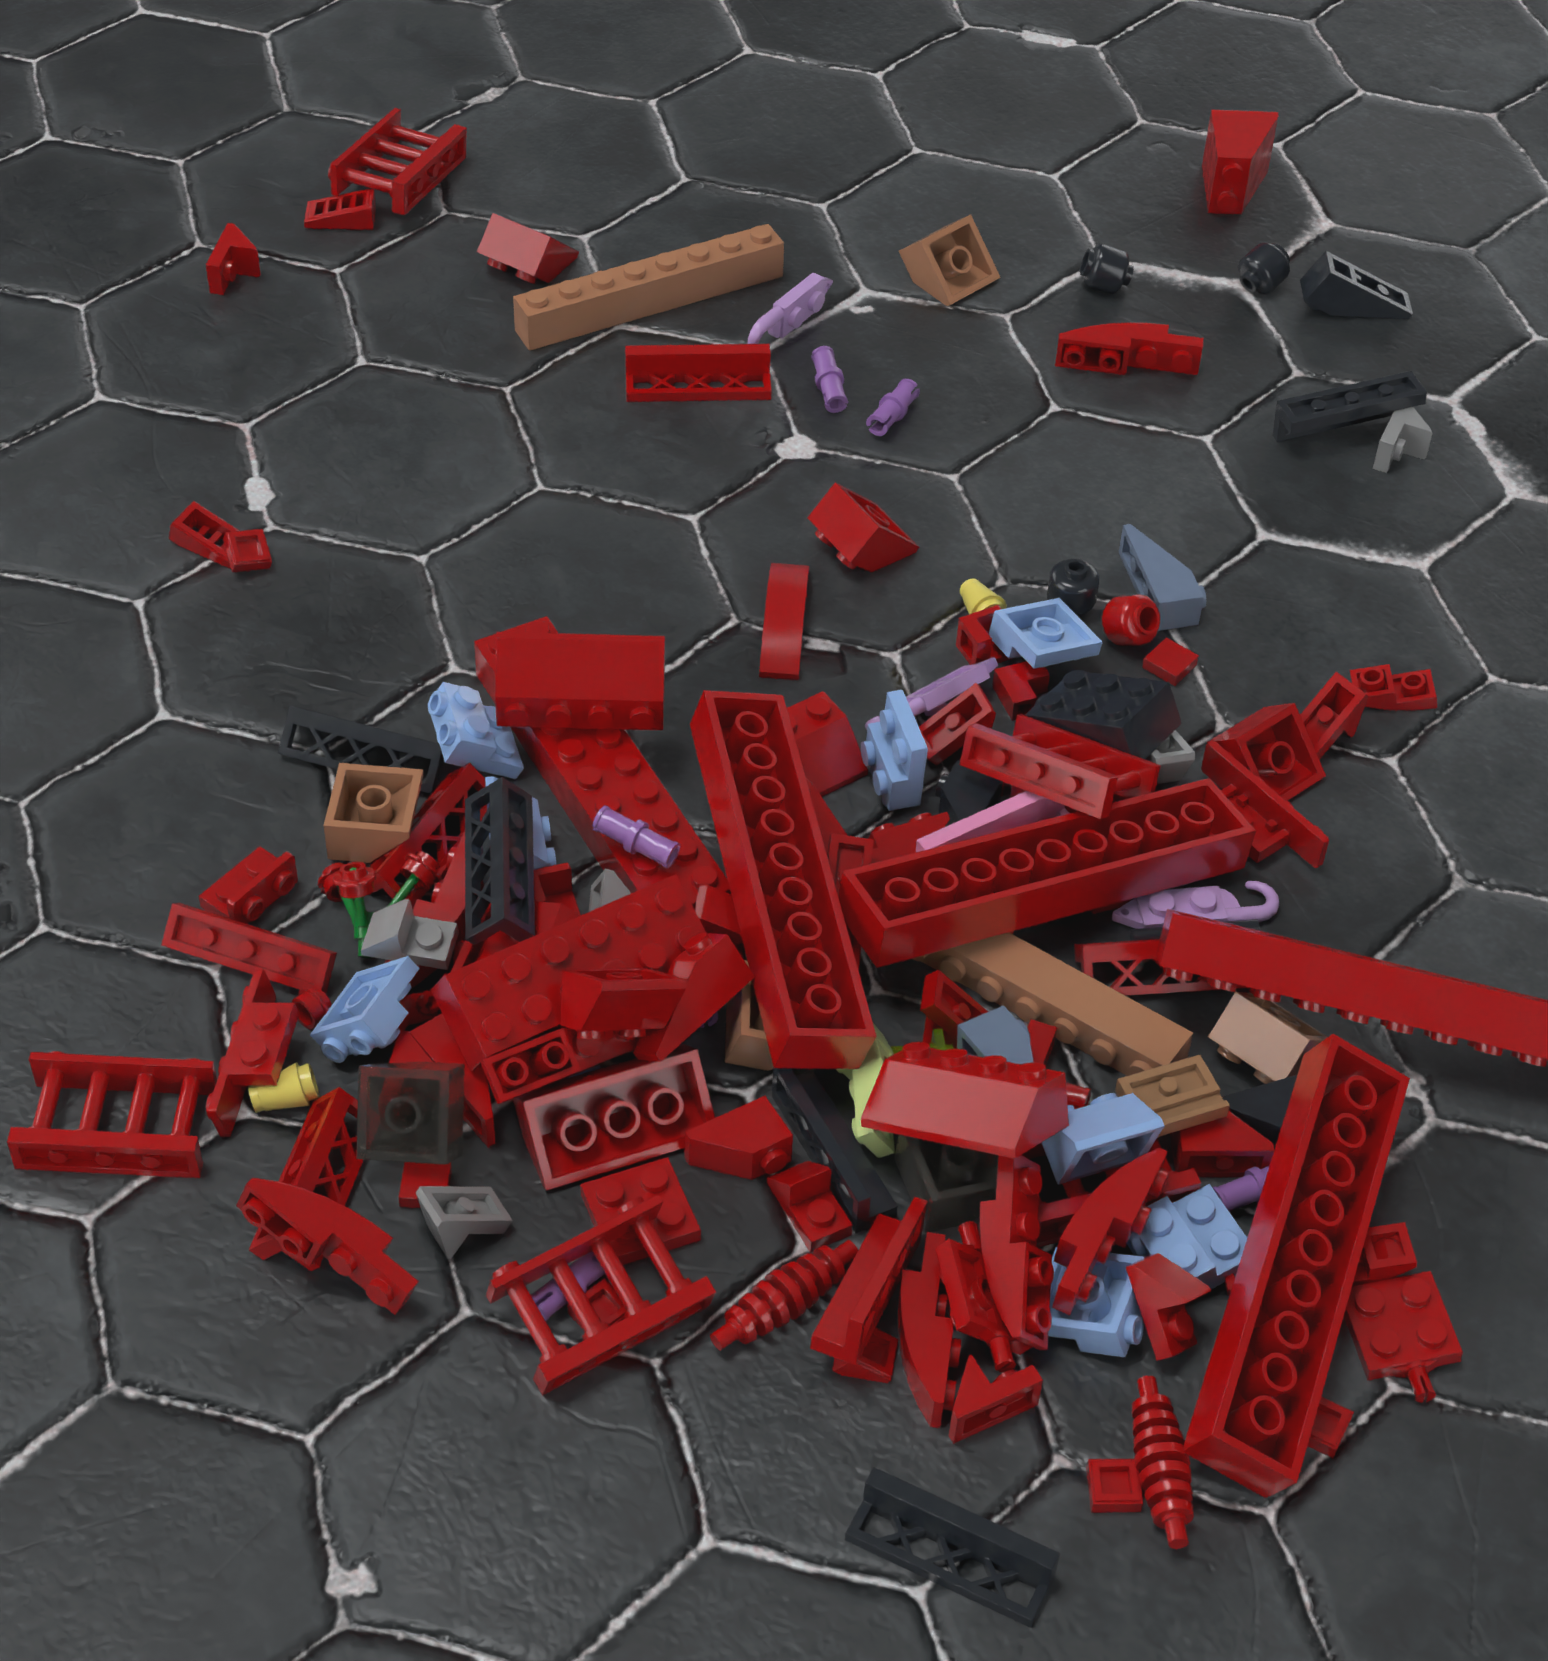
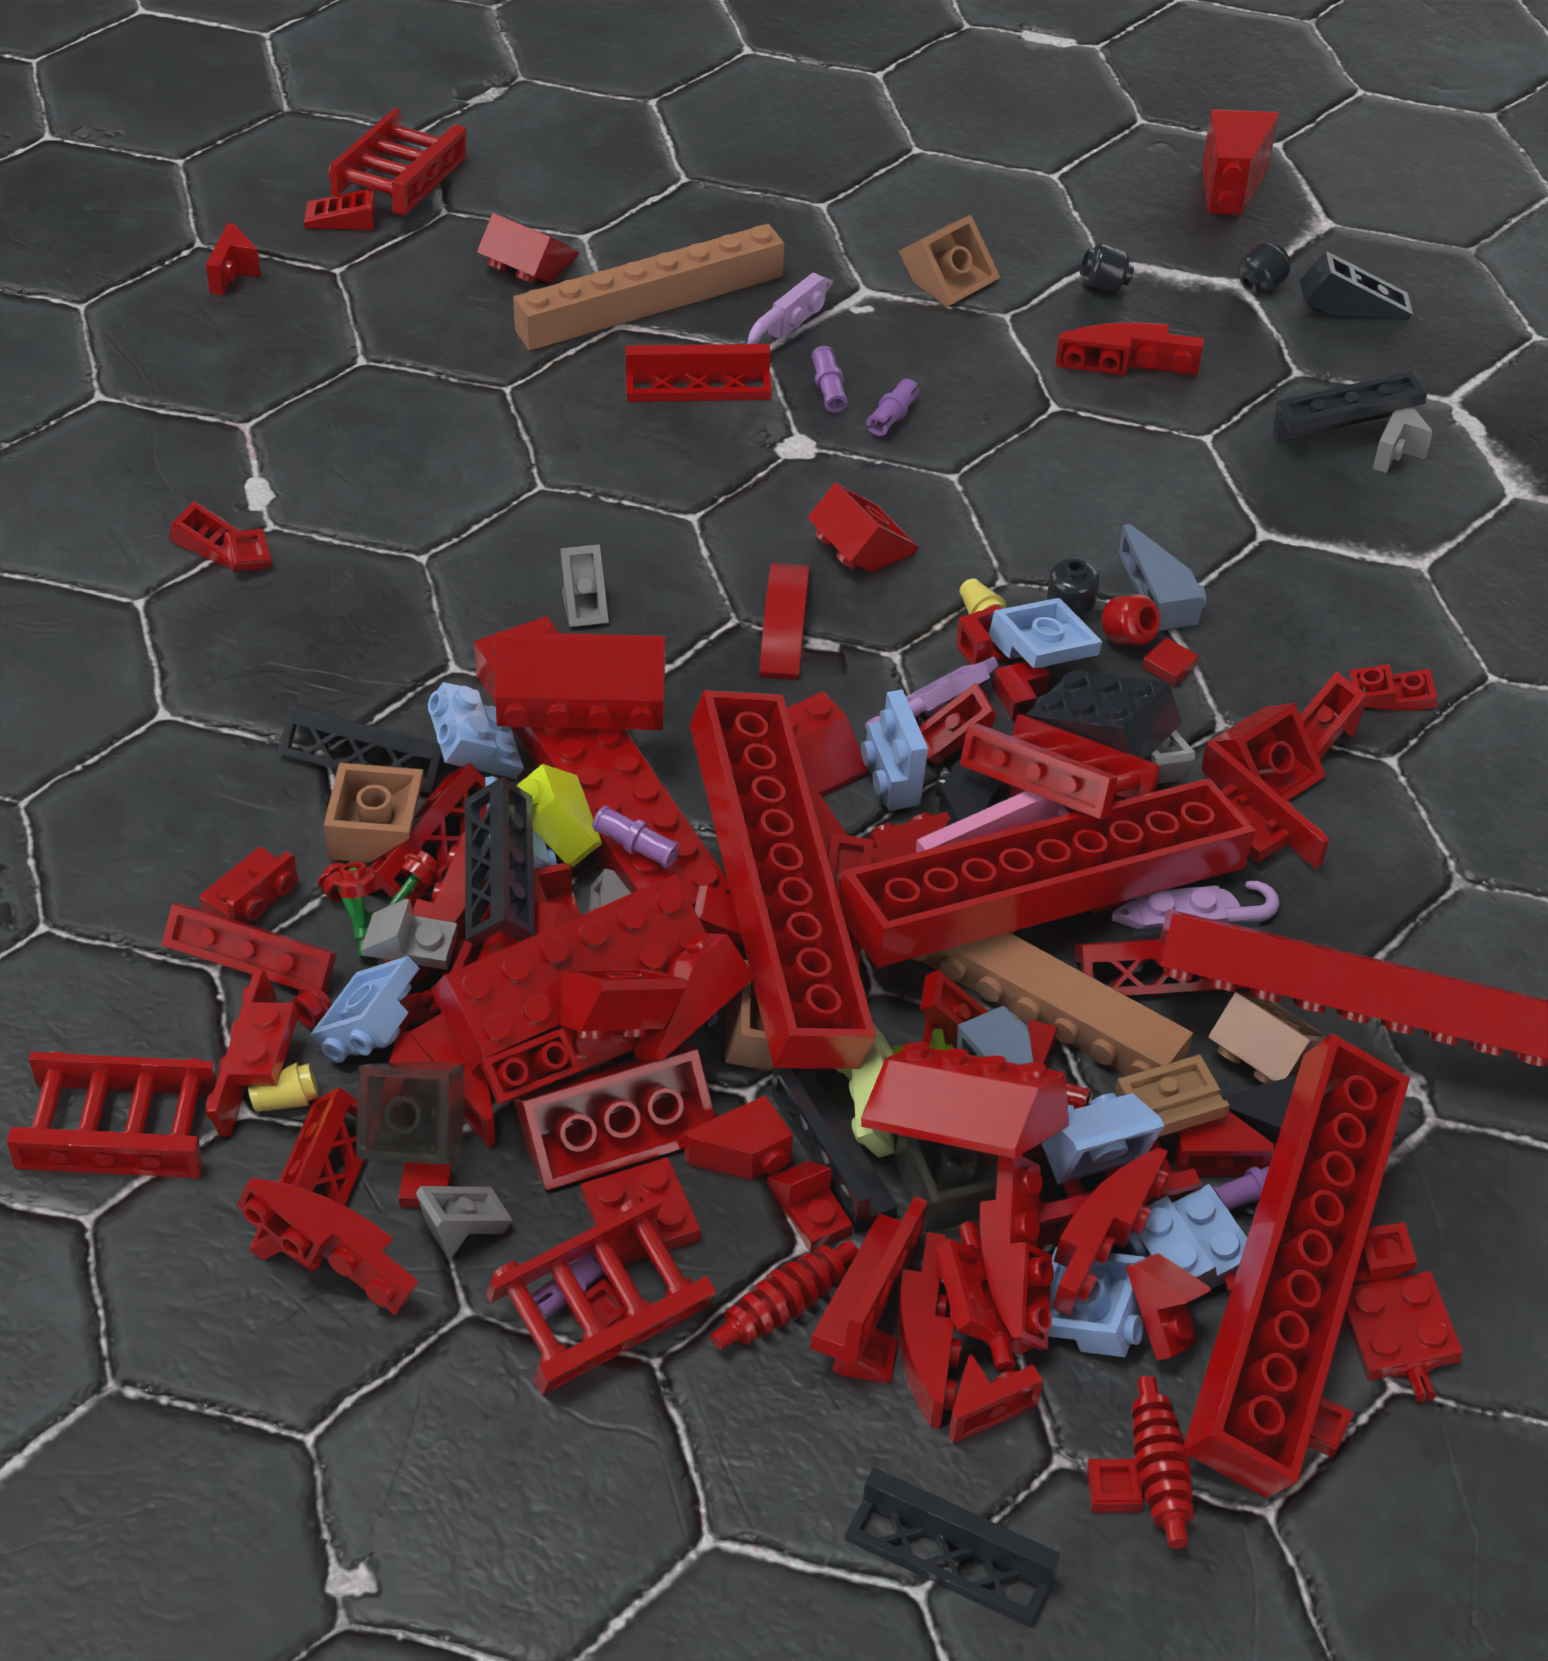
none -> neon yellow slope [517,764,602,867]
none -> light grey slope [560,544,609,627]

